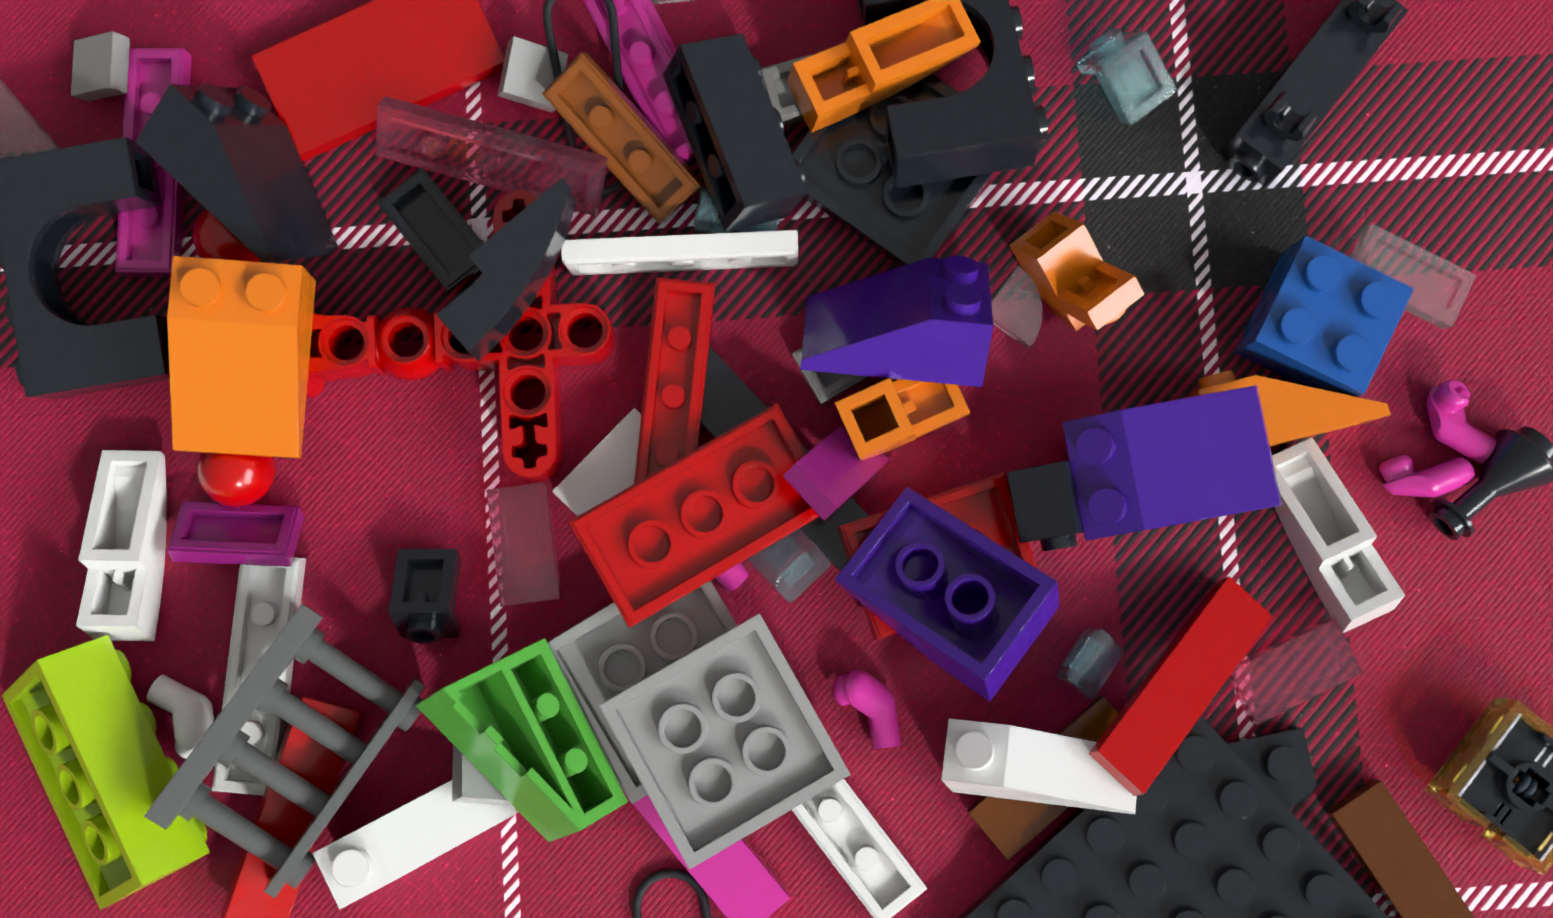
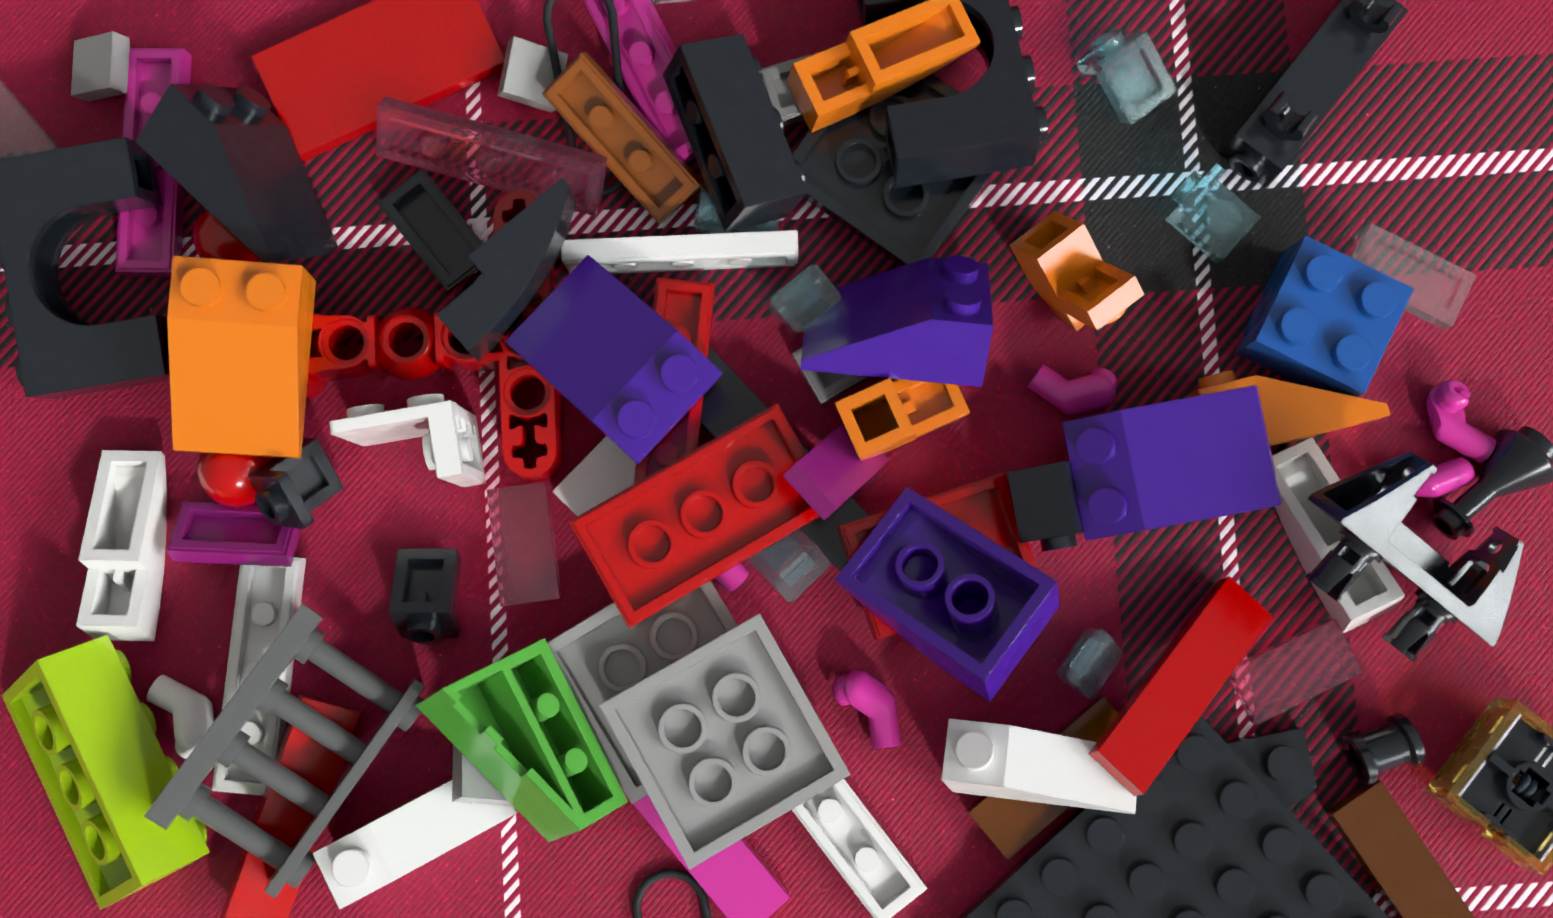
clear tile [991,266,1042,349] -> none
none -> black bracket [248,438,344,529]
none -> white bracket [329,394,486,487]
none -> dark purple slope [505,255,723,465]
none -> clear light blue slope [769,264,841,333]
none -> dark pink arm [1027,363,1118,415]
none -> clear light blue bracket [1165,163,1260,264]
none -> black hose [1305,452,1524,662]
none -> black bush [1341,713,1425,786]

